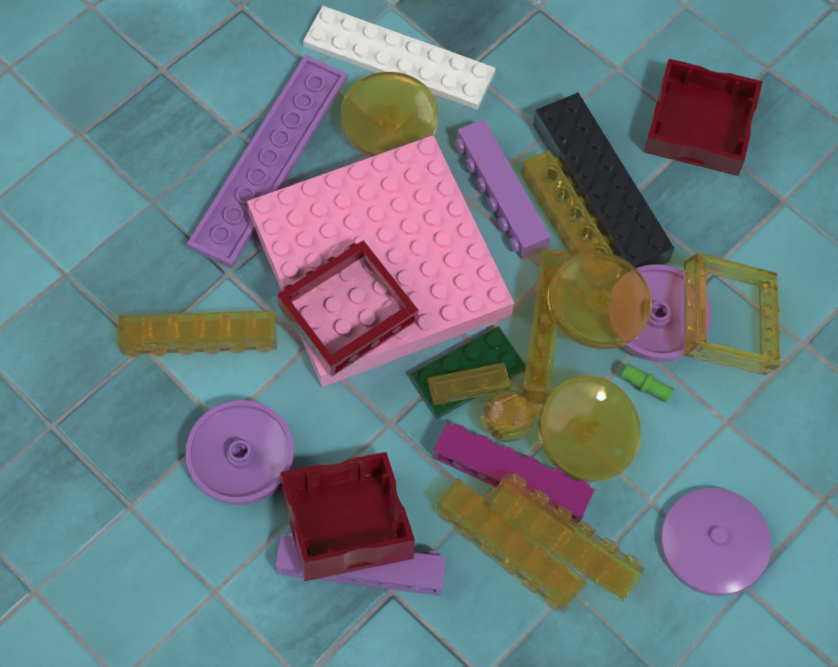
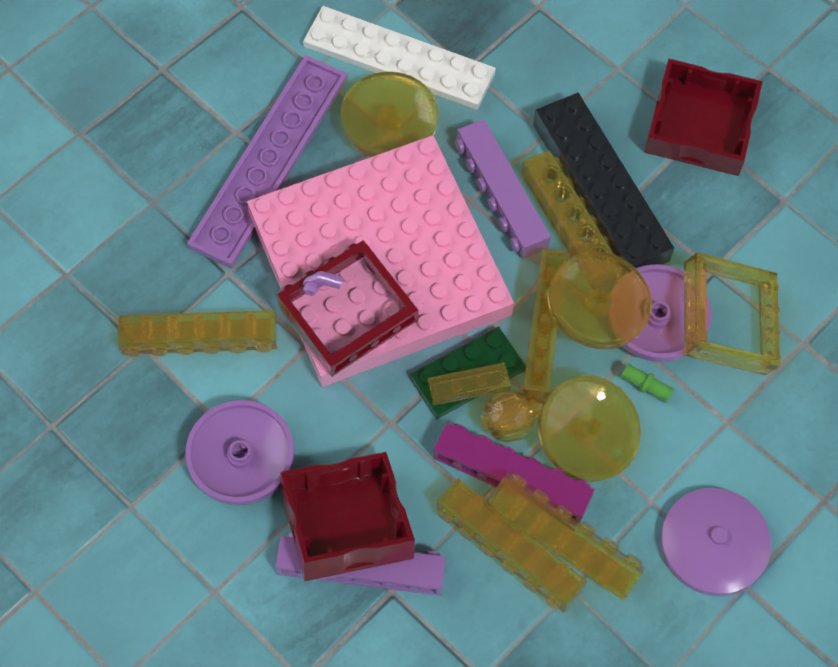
none -> medium lavender arm [303,271,343,296]

